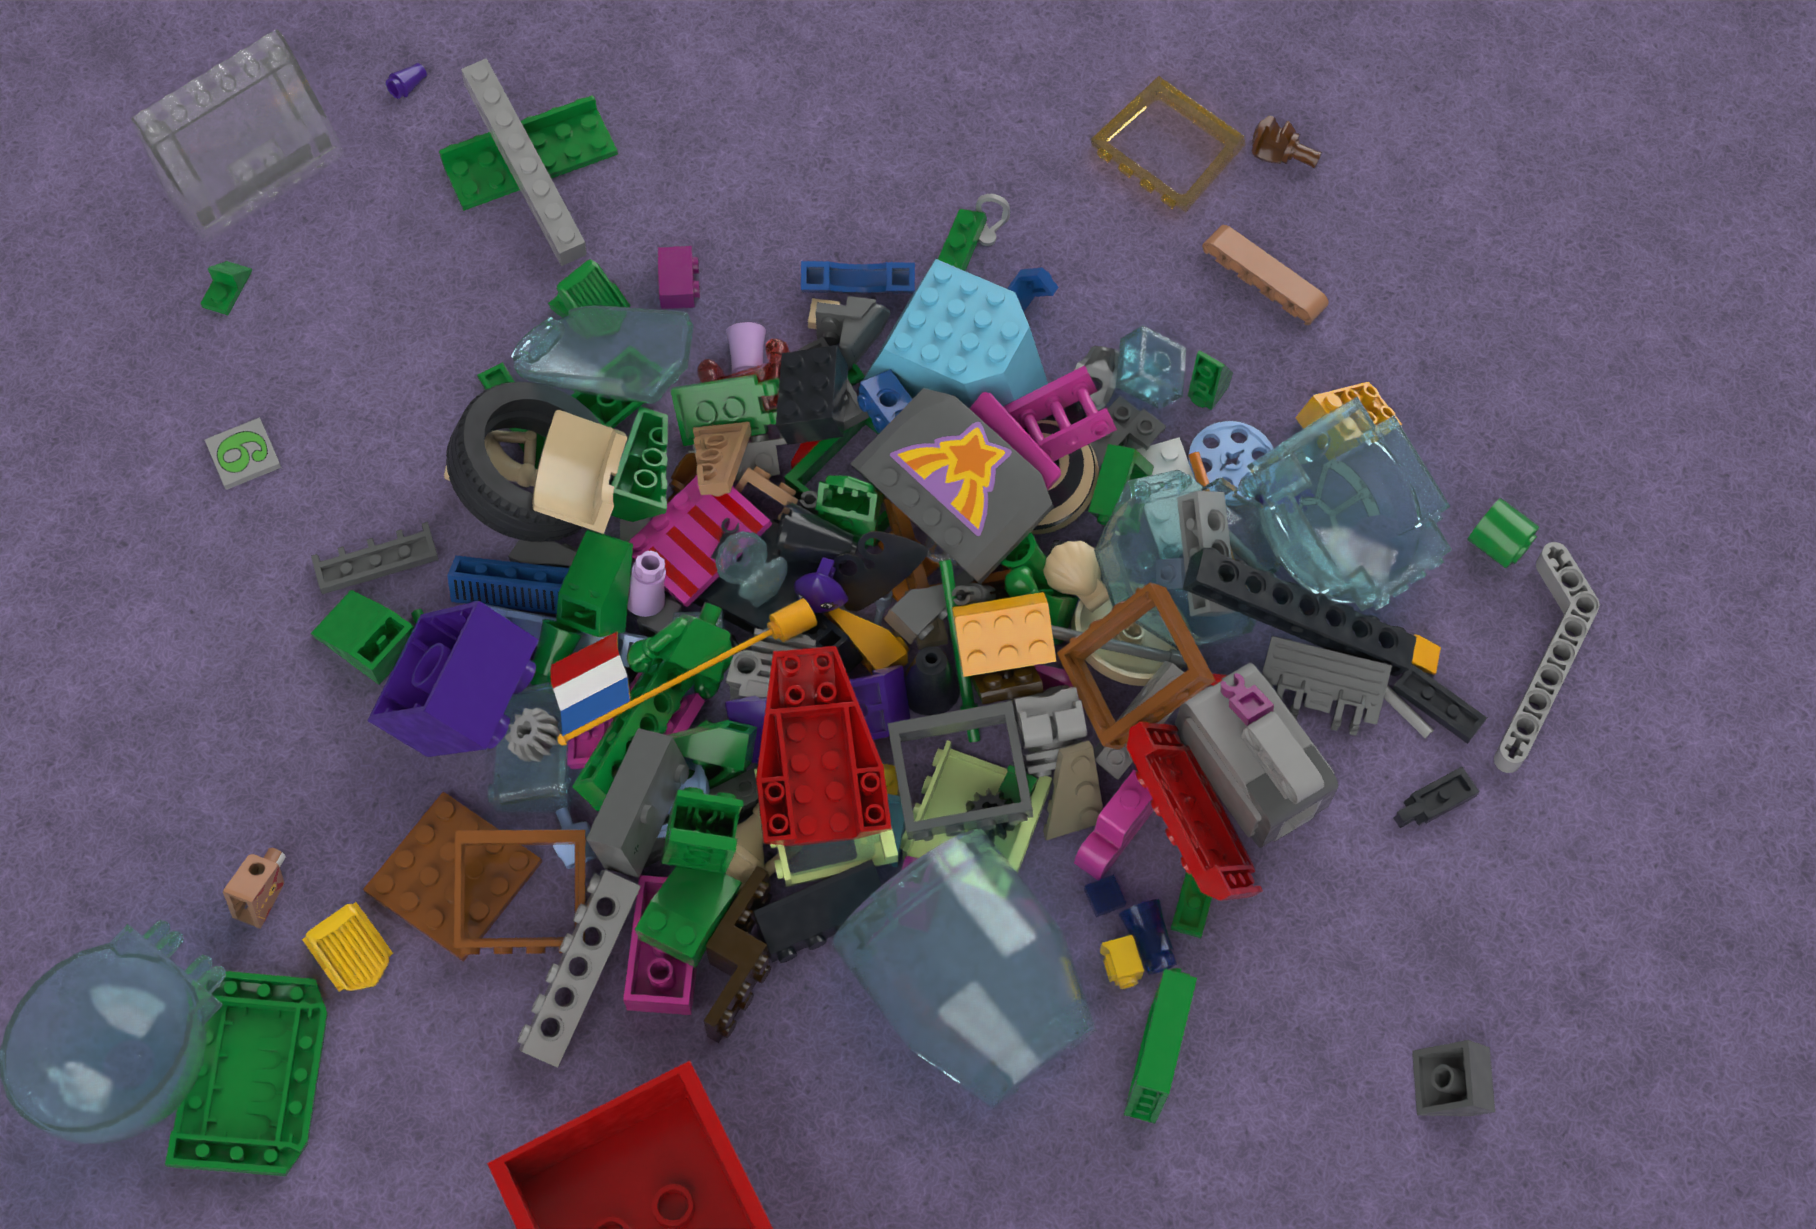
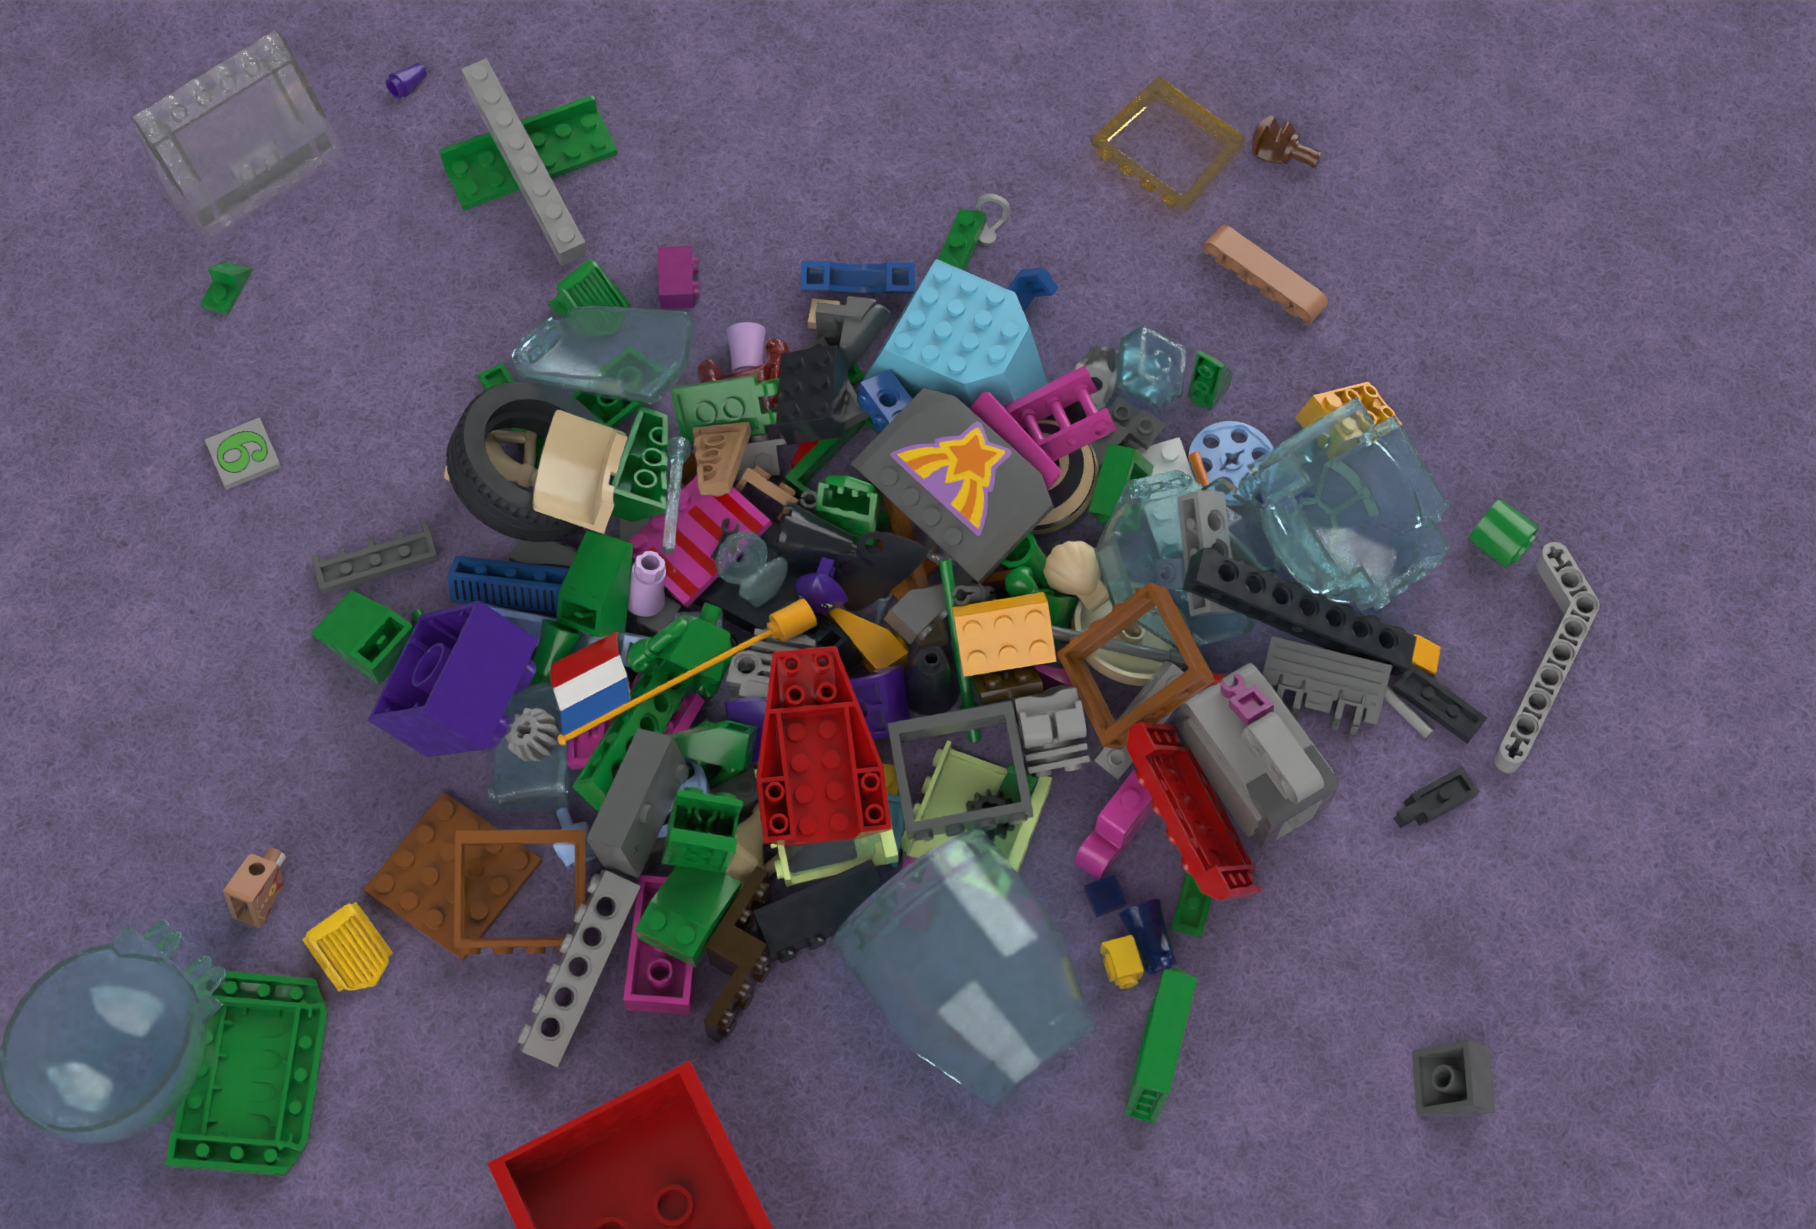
dark tan wing [1043,740,1103,840] -> none
none -> clear light blue piece [662,437,691,554]

